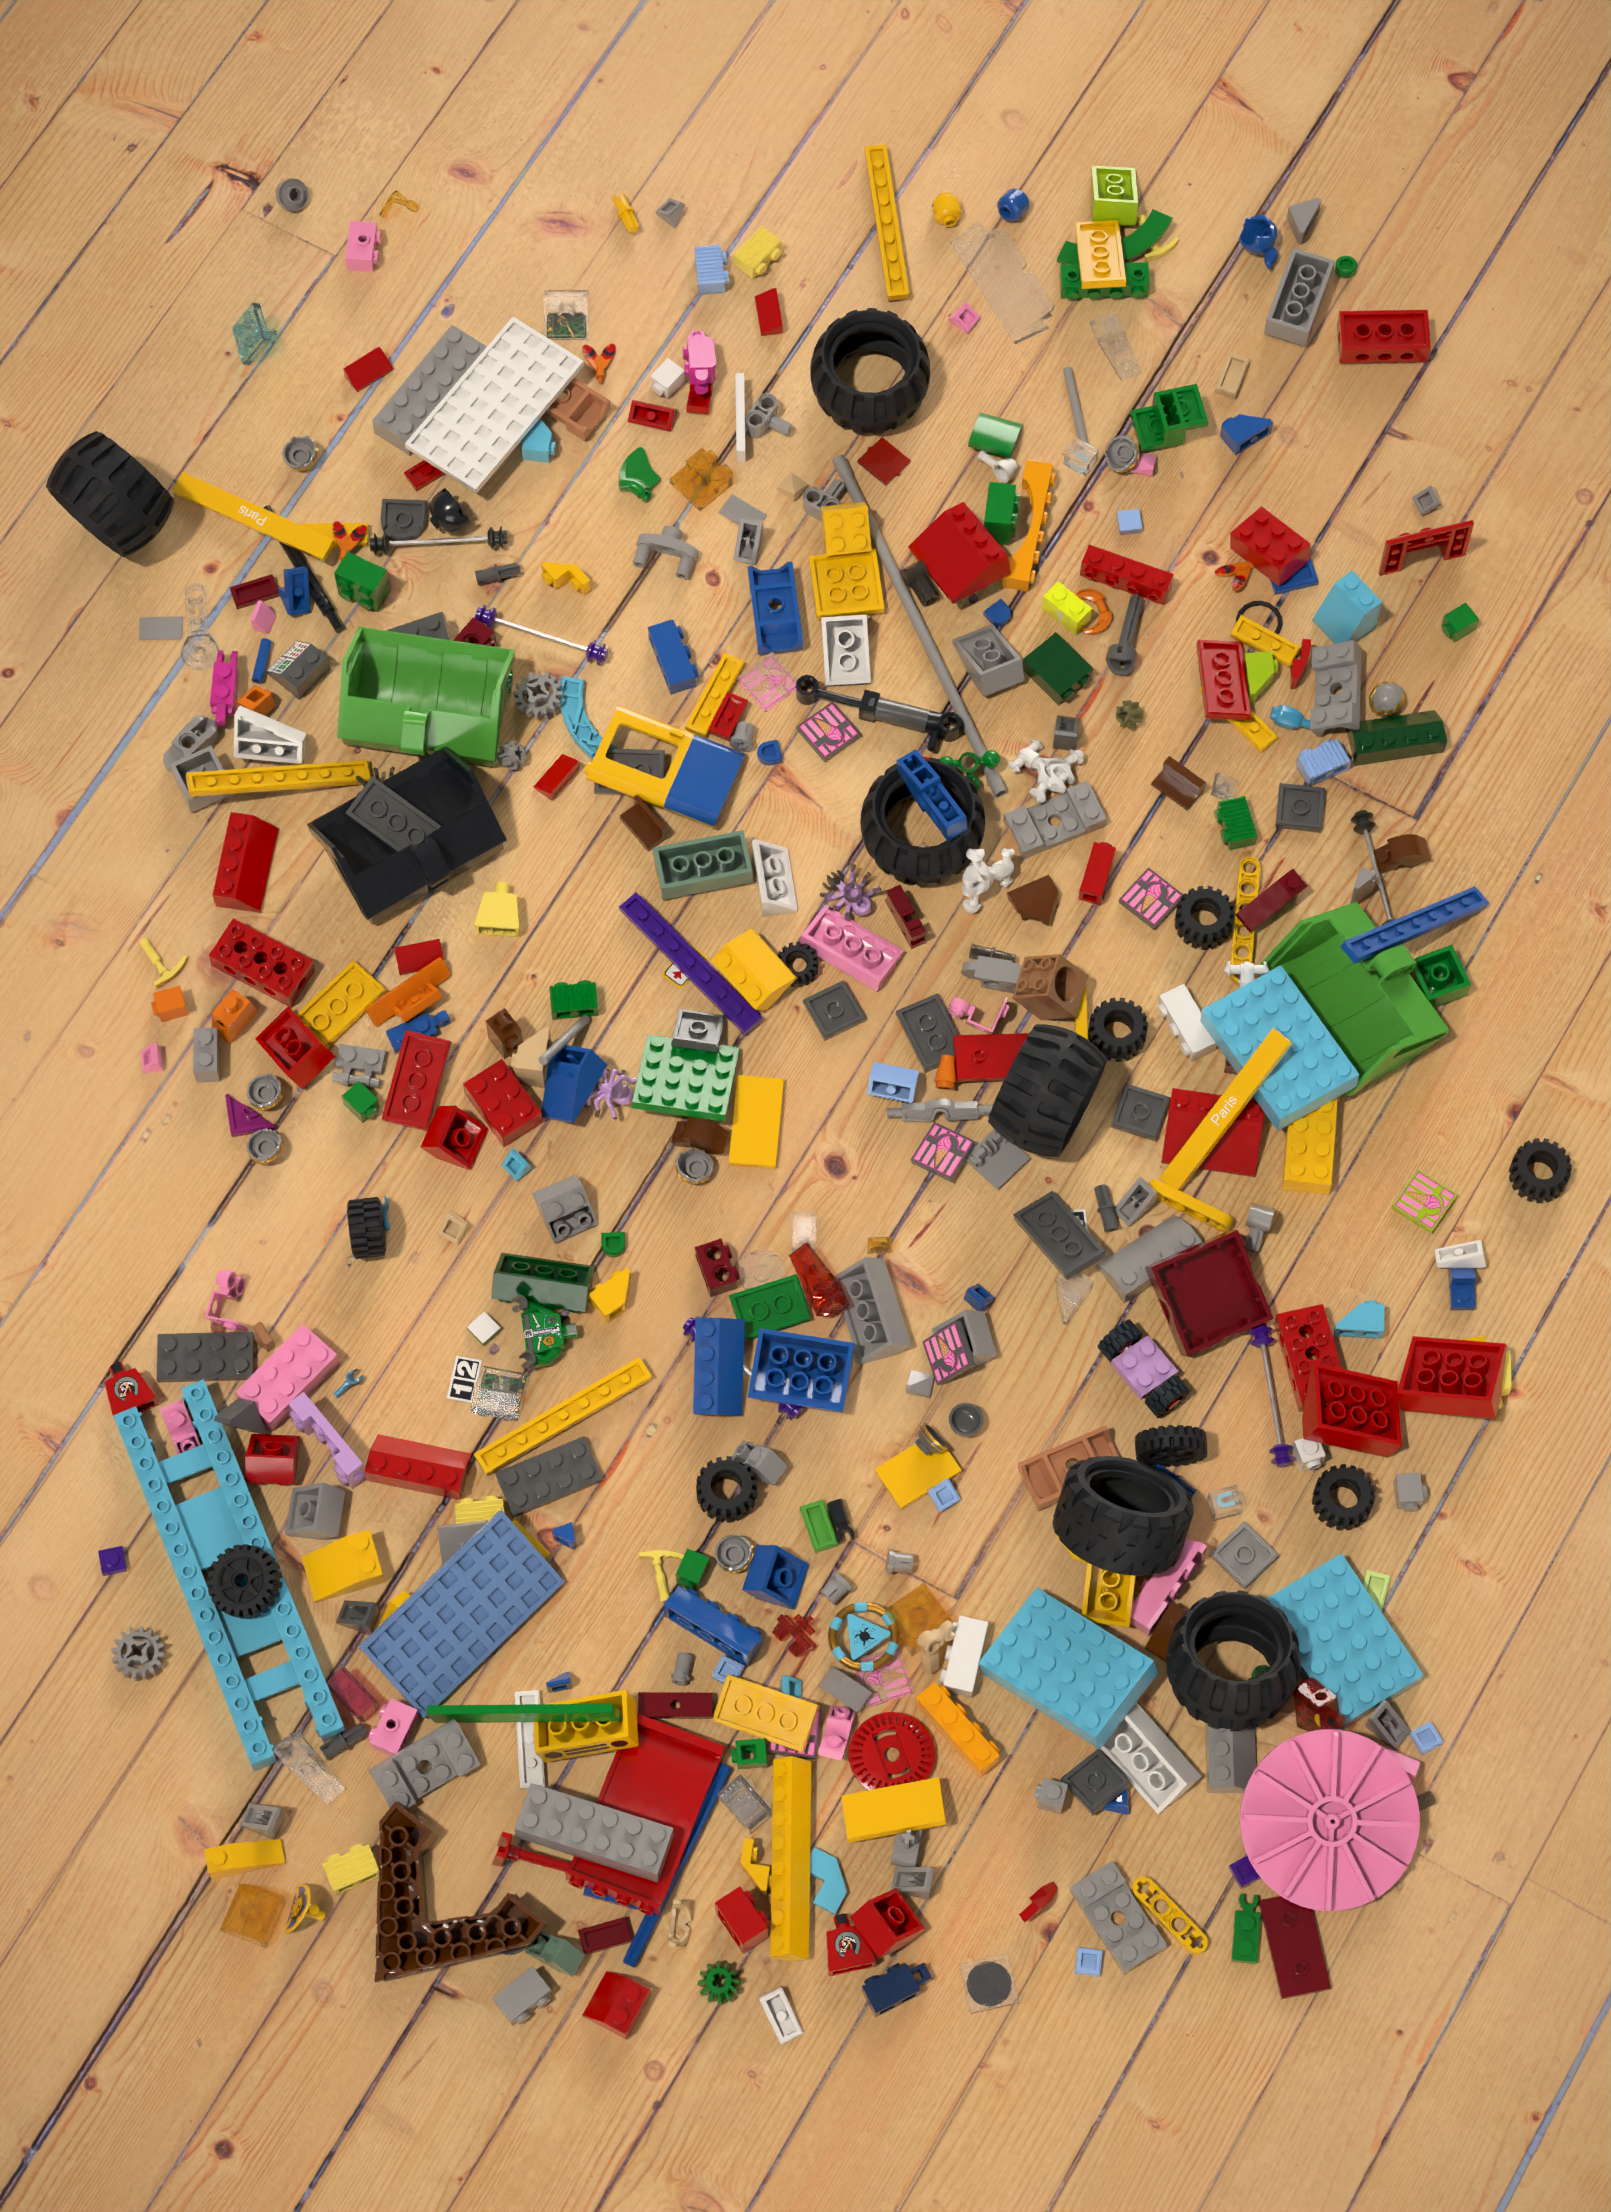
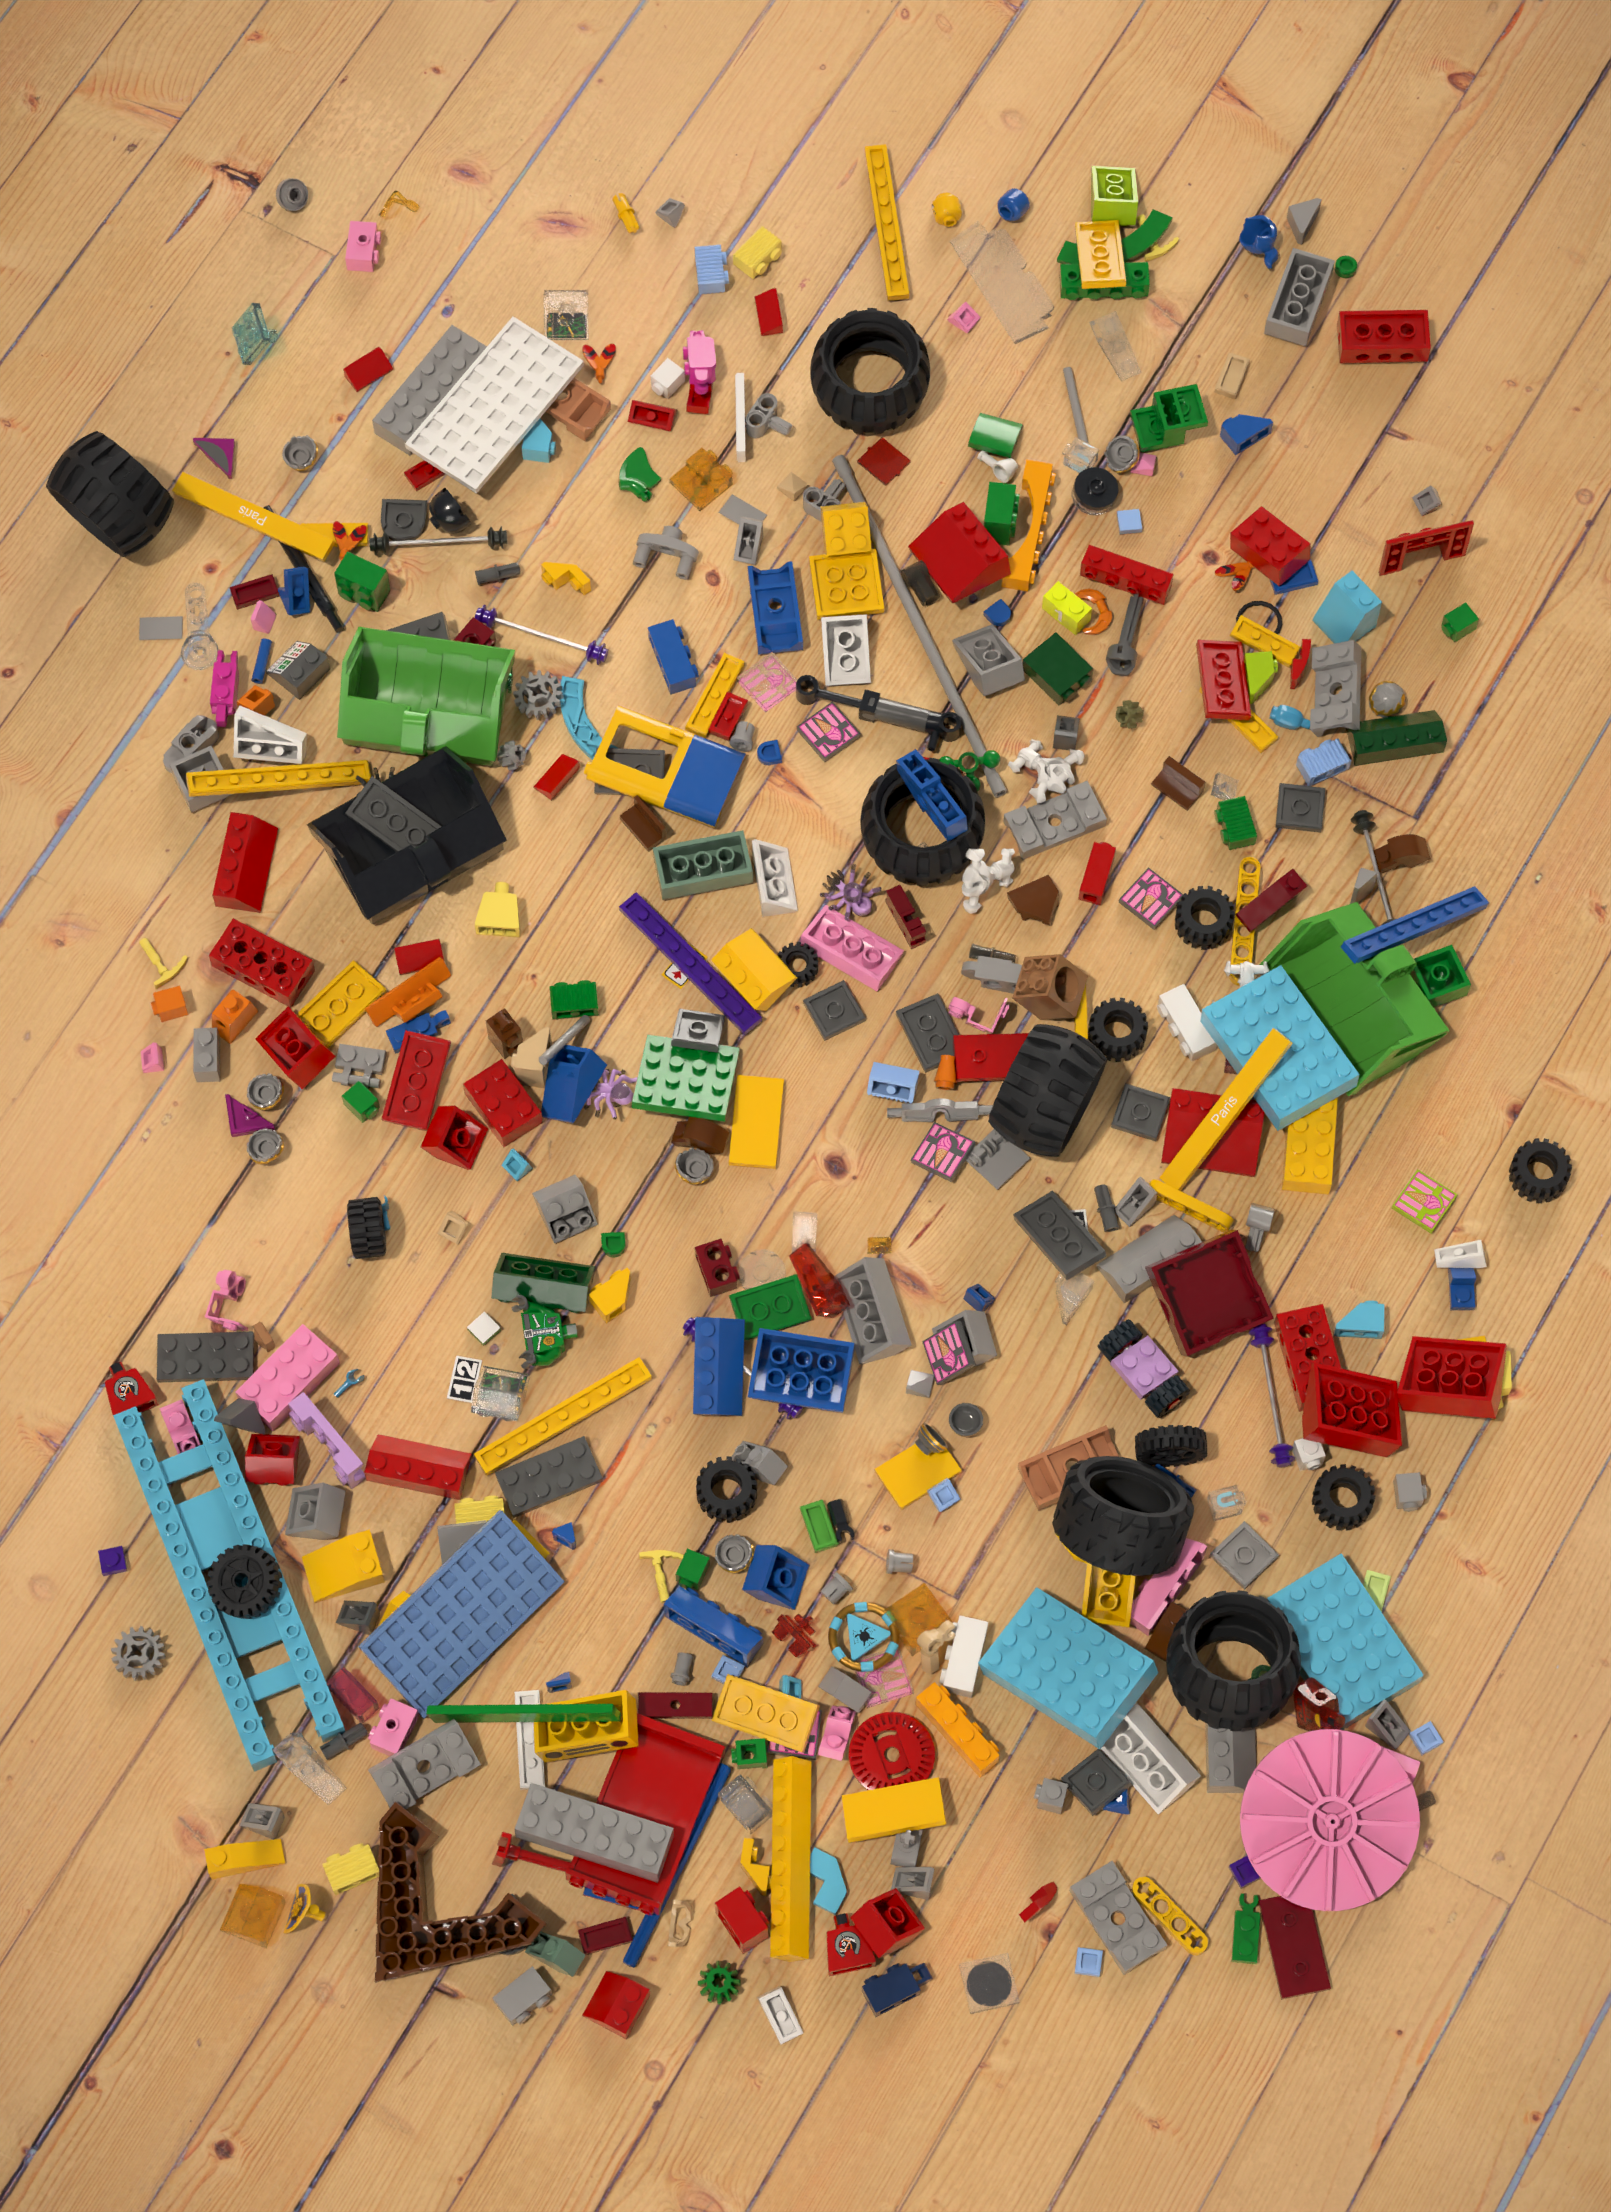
none -> tile [193,438,235,479]
none -> black piece [1071,467,1118,515]

